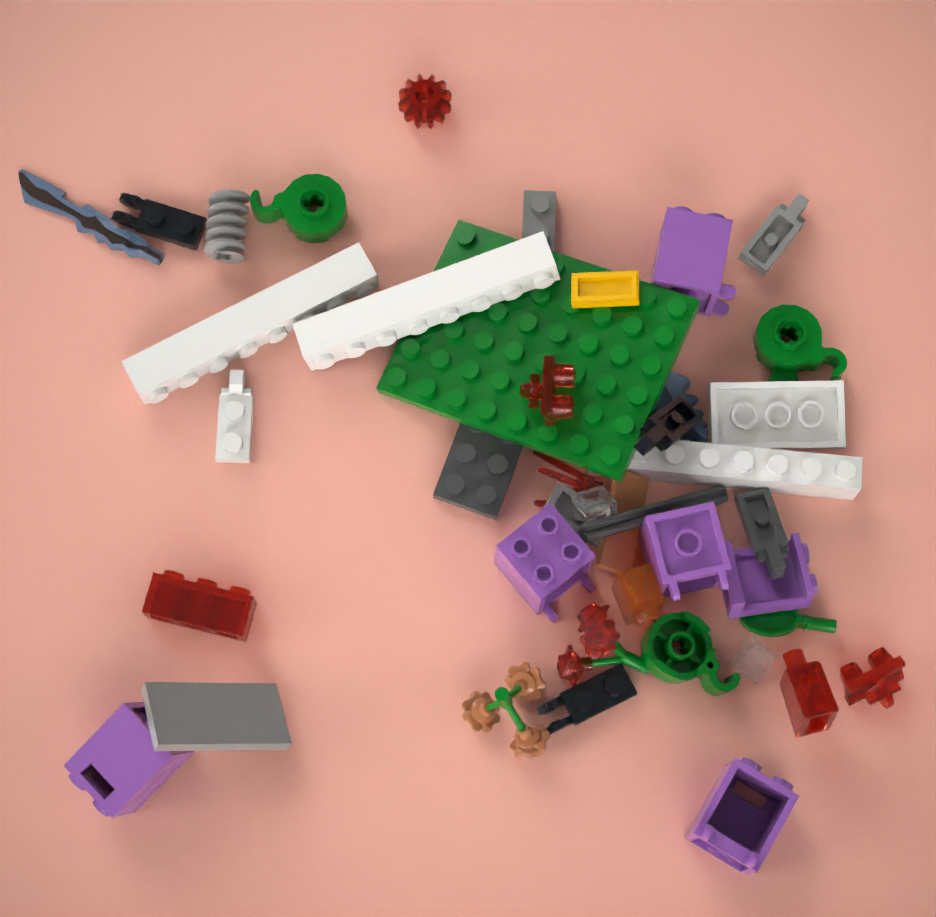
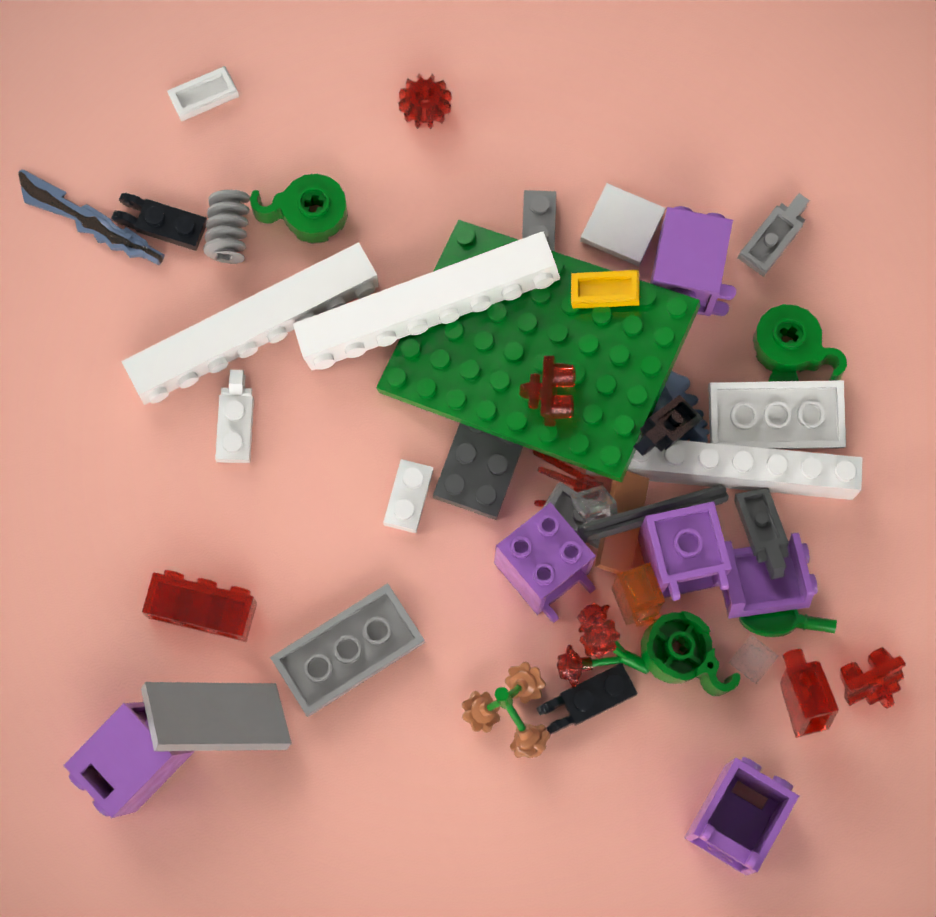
none -> white tile [167,66,239,122]
none -> light grey plate [270,583,425,718]
none -> white plate [383,459,433,533]
none -> white tile [580,183,666,267]

